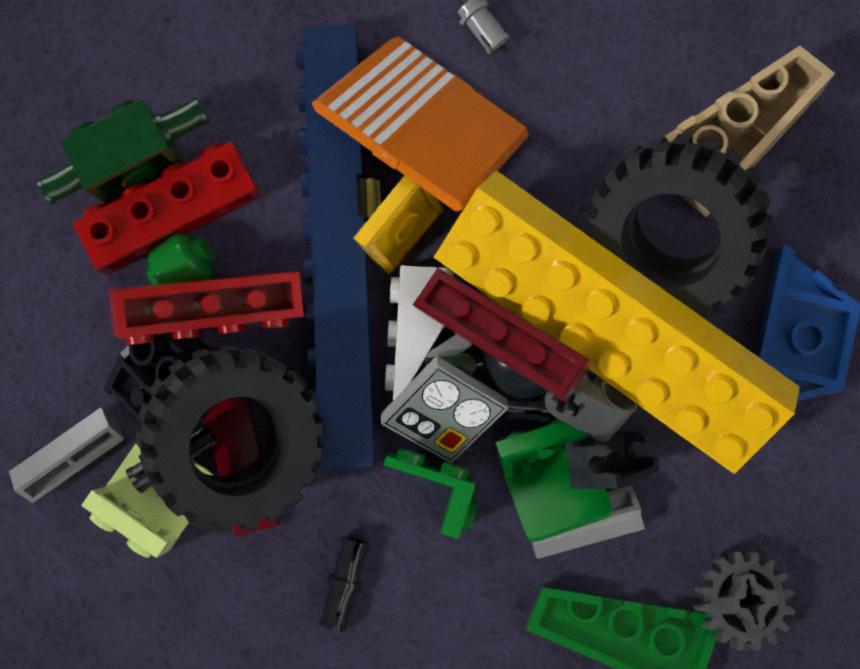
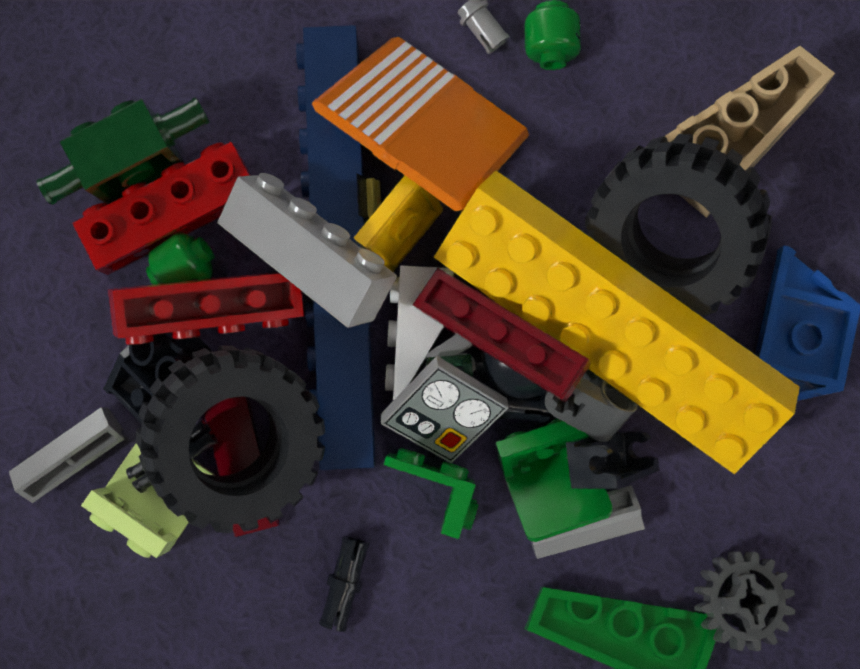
none -> light grey brick [217,173,397,328]
none -> green head [525,0,581,70]

